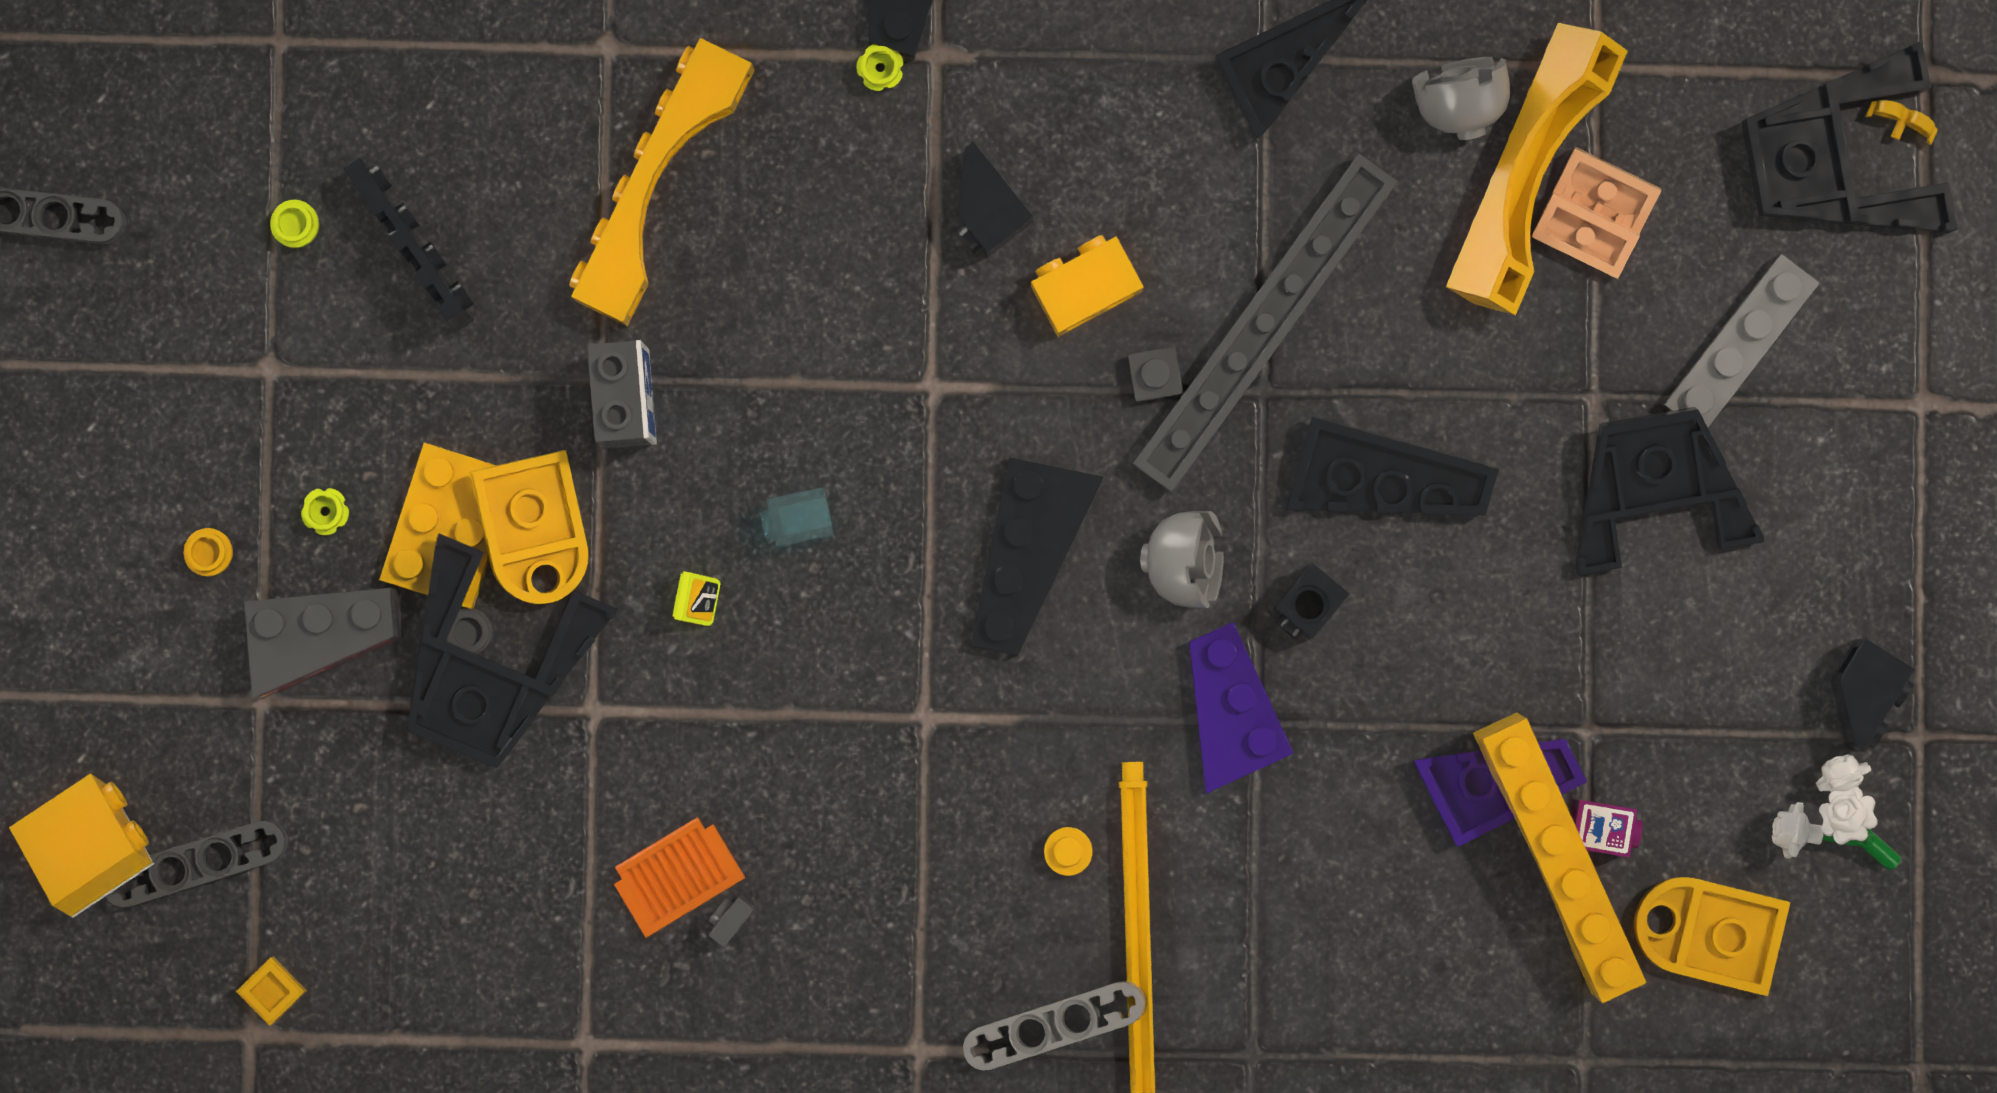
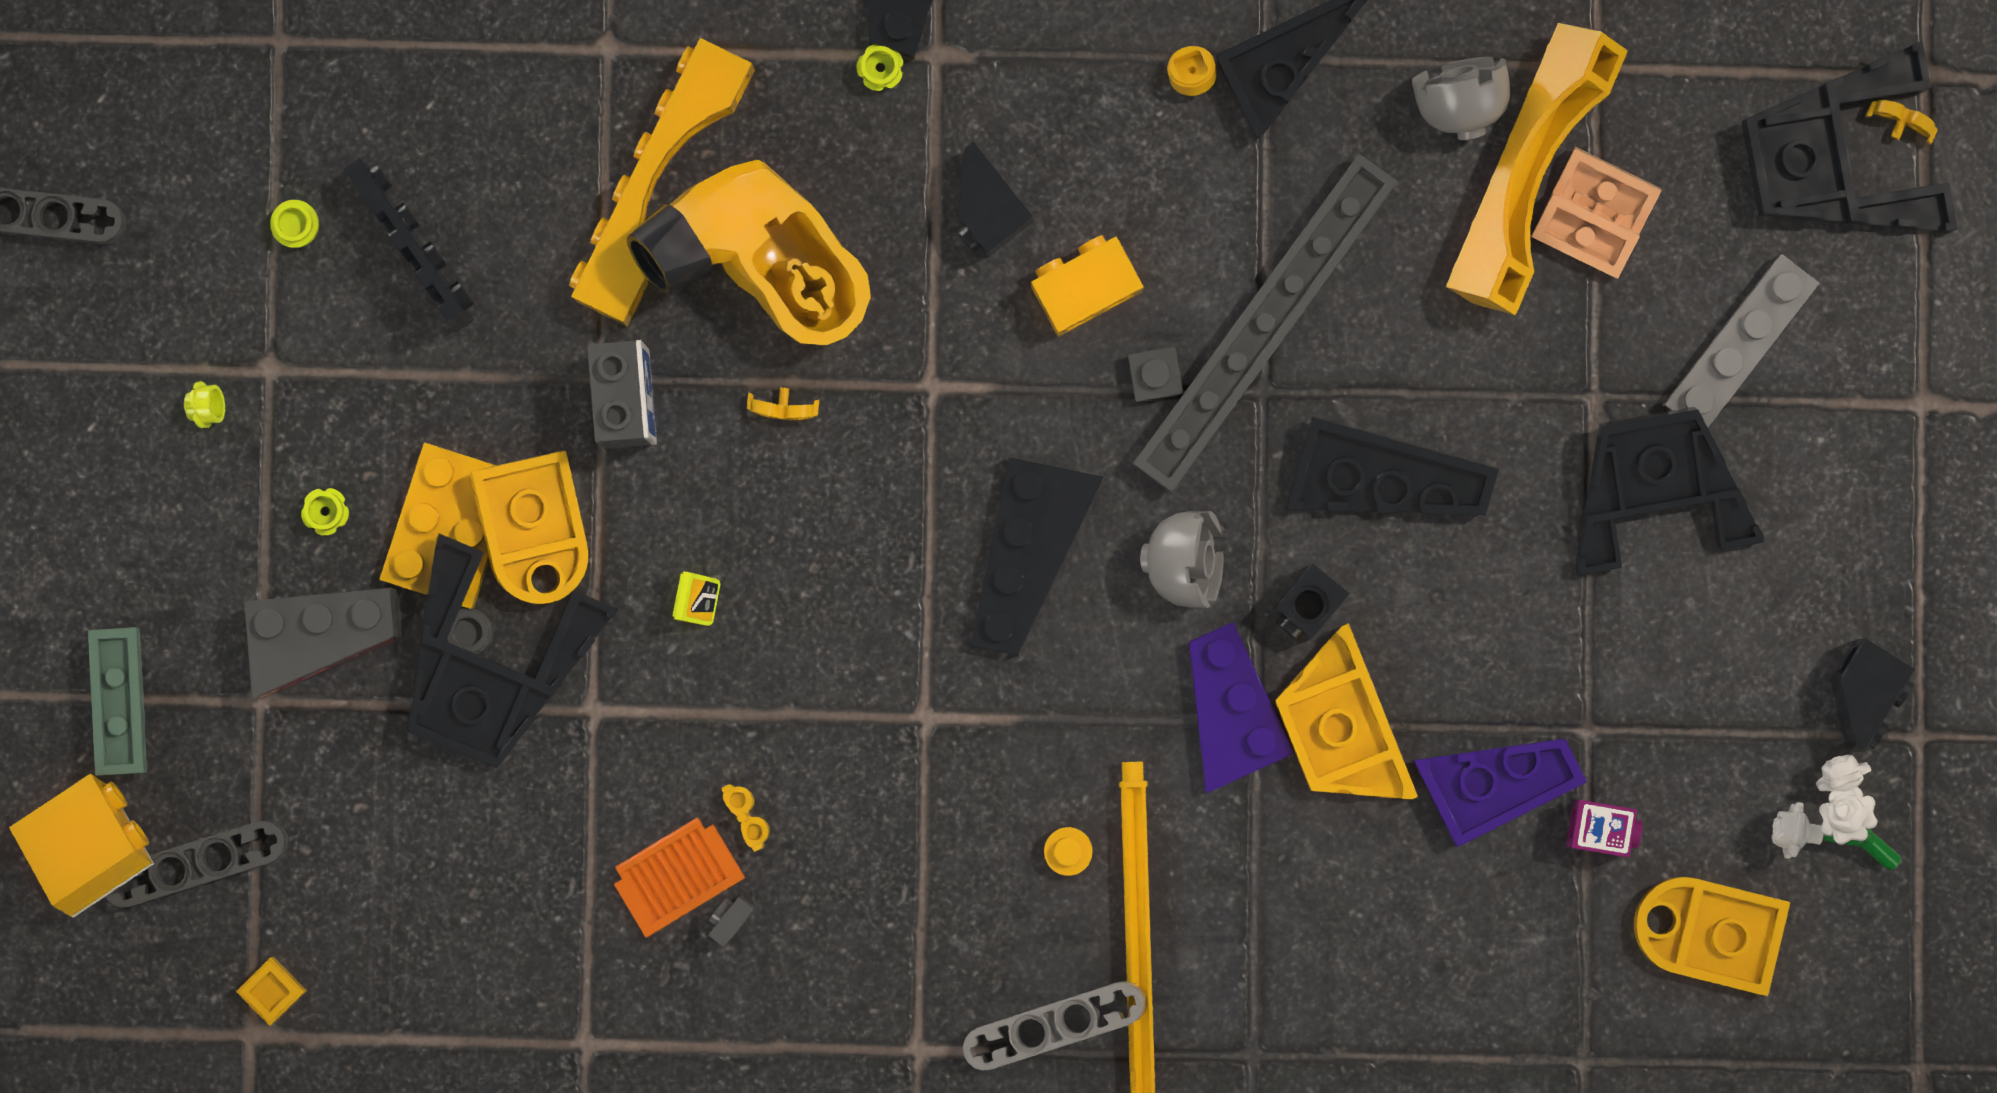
yellow plate [183,528,233,577] -> none
clear light blue brick [760,487,835,549] -> none
yellow arch [1473,712,1647,1003] -> none
none -> sand green plate [88,627,147,776]
none -> neon yellow plate [184,381,225,428]
none -> yellow piece [627,160,871,345]
none -> yellow piece [721,784,770,852]
none -> yellow piece [747,387,820,420]
none -> yellow tile [1167,46,1217,96]
none -> yellow wing [1275,623,1418,799]

